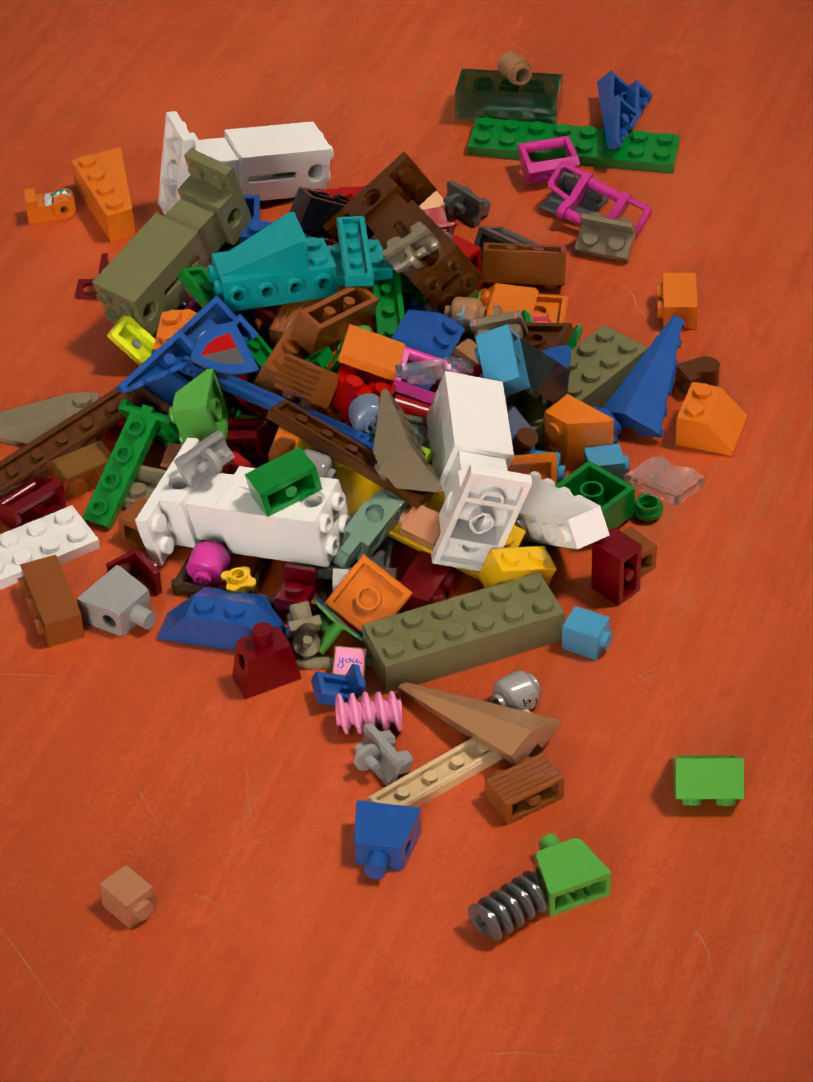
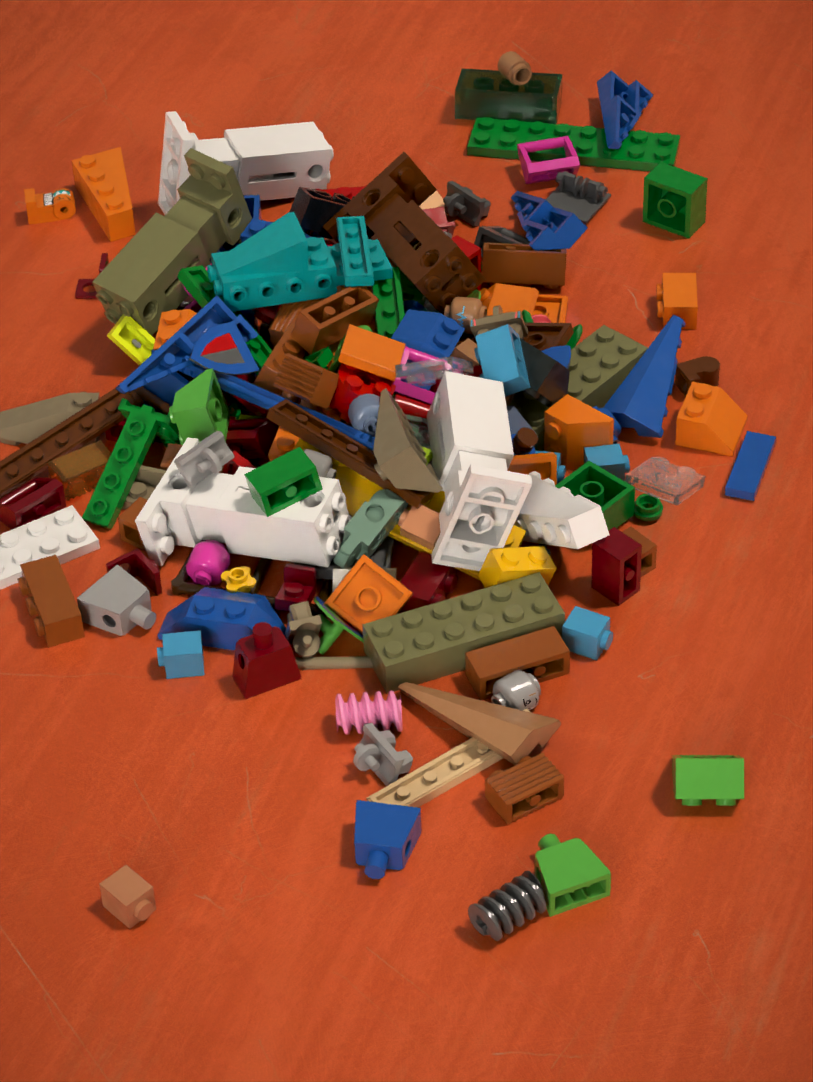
blue bracket [311,664,366,706] -> none
bright pink tile [332,646,367,678] -> none
dark tan hips [382,221,441,274] -> none
dark pink bar [548,161,652,236] -> none
dark tan bracket [575,212,636,263] -> none
none -> dark azure brick [157,630,205,679]
none -> dark orange brick [465,626,570,700]
none -> blue wedge [511,191,588,251]
none -> green brick [643,162,708,238]
none -> blue tile [725,431,776,501]

